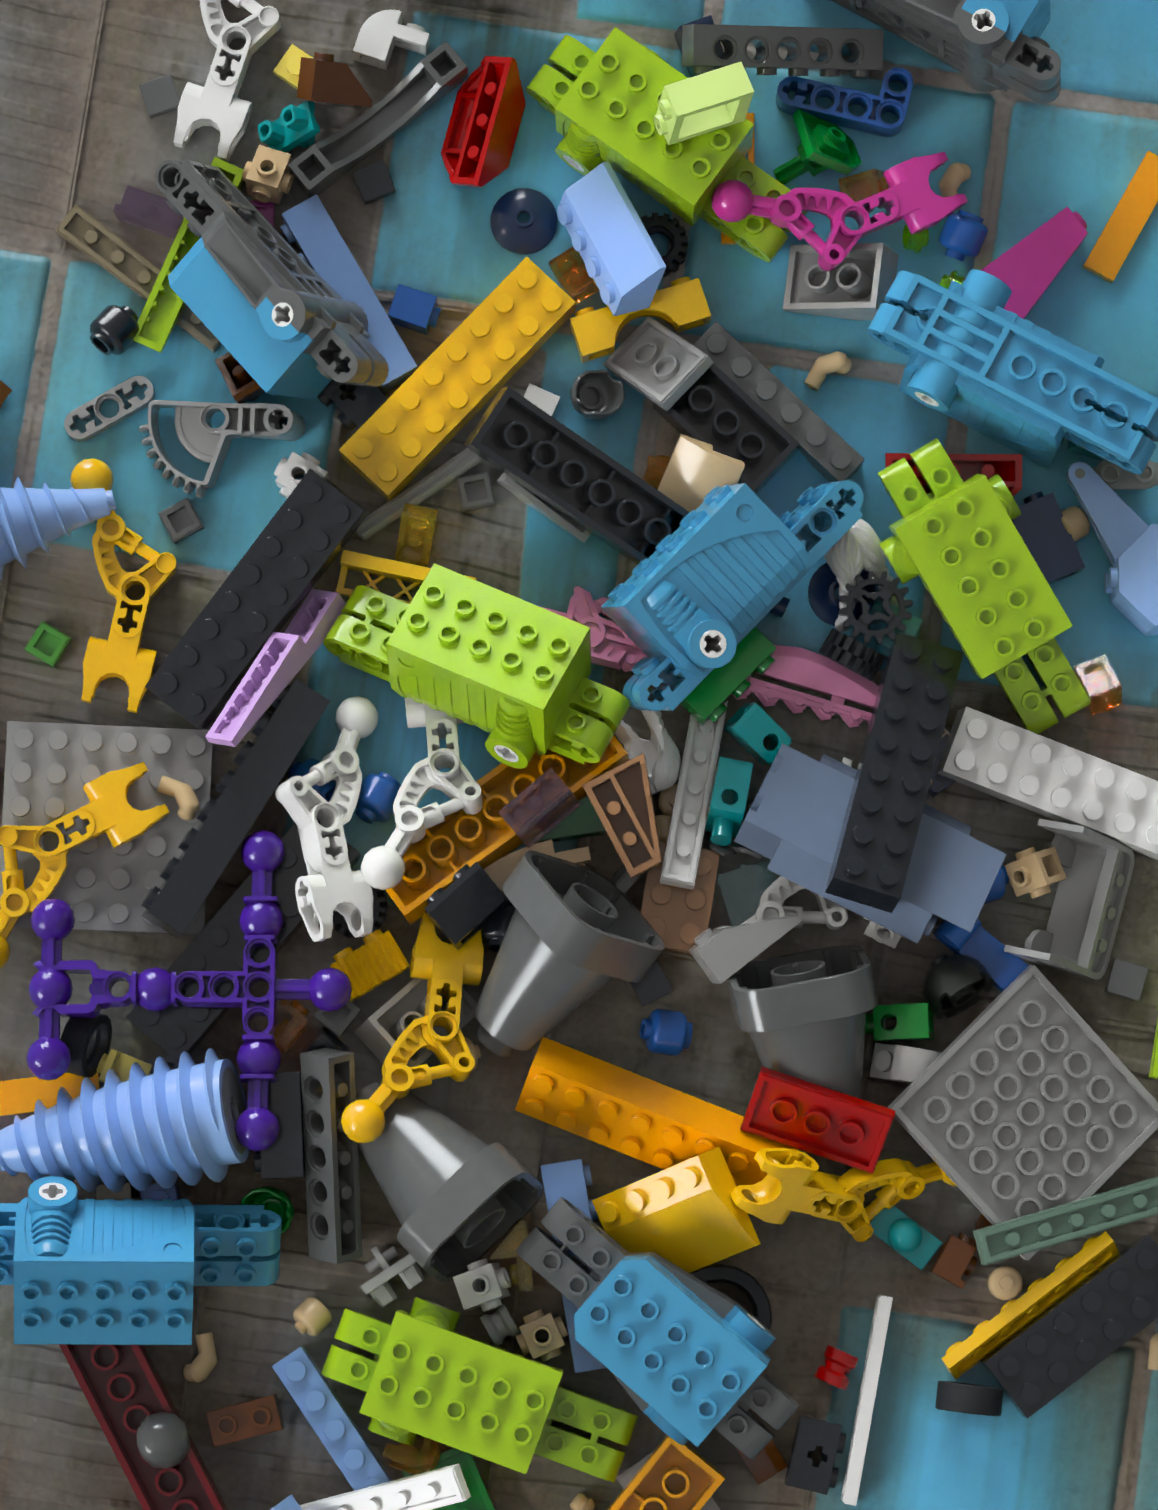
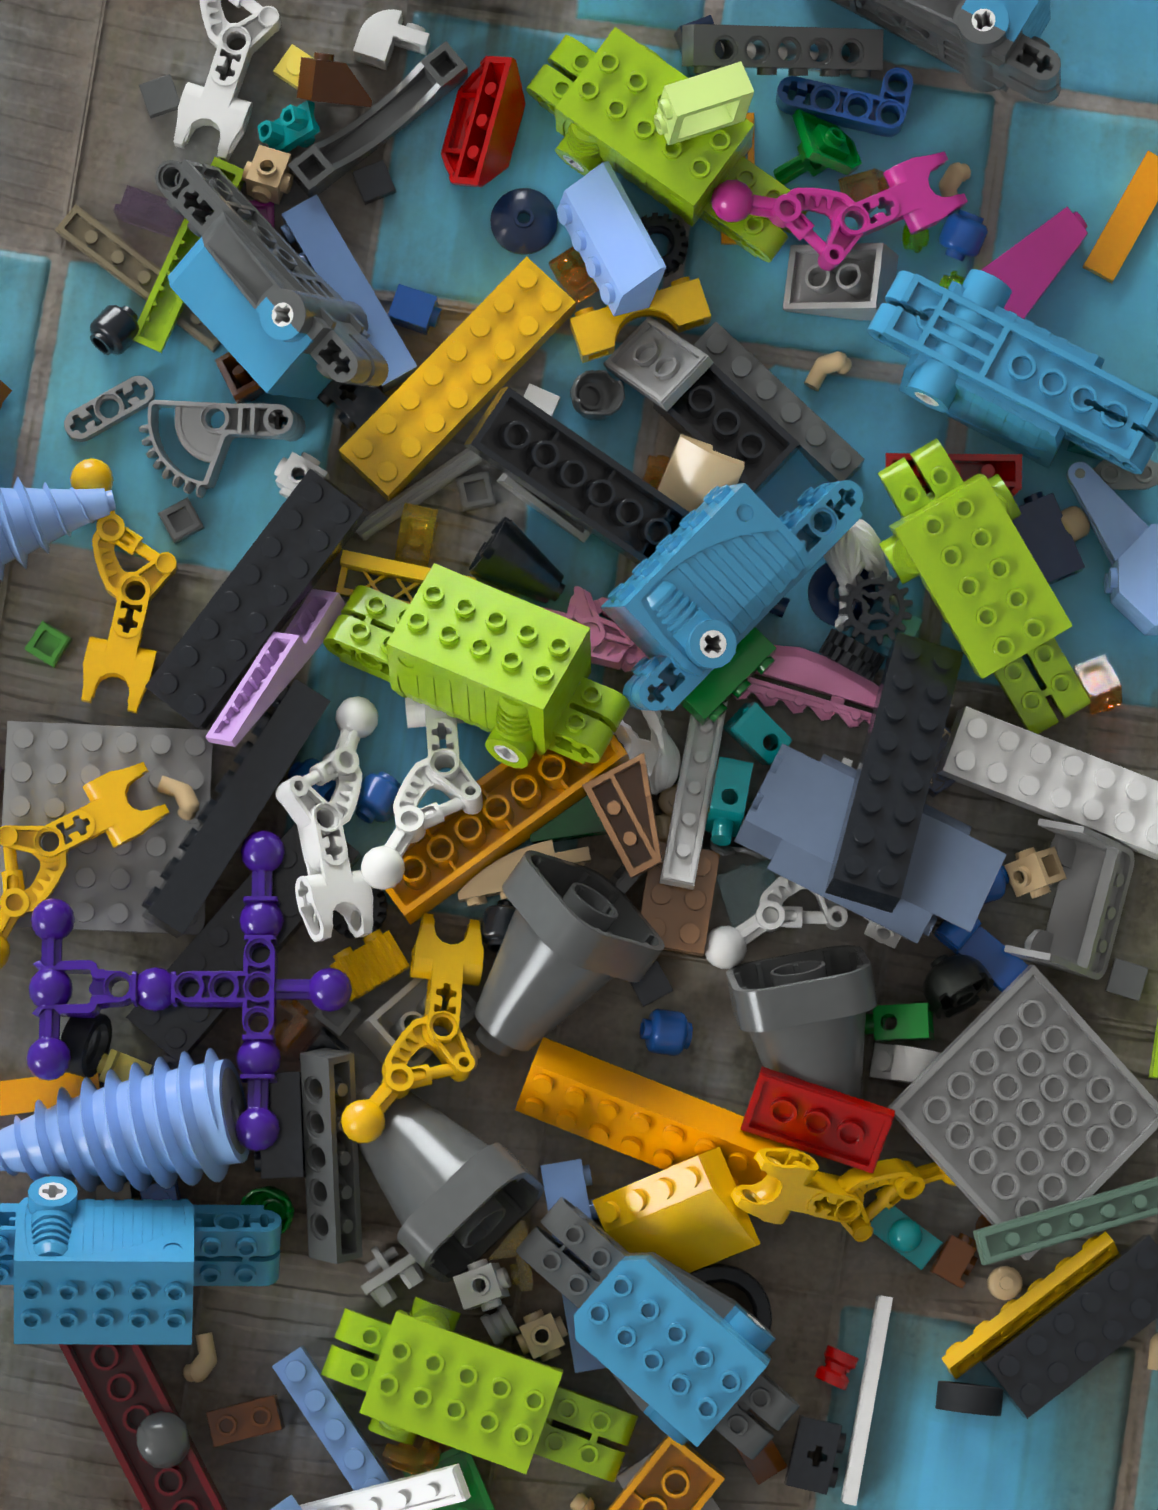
tan piece [293,1297,332,1336] -> none
black slope [424,862,509,950] -> none
panel [498,768,581,848] -> none
light grey slope [688,916,801,984] -> none
none -> black cone [469,517,566,604]

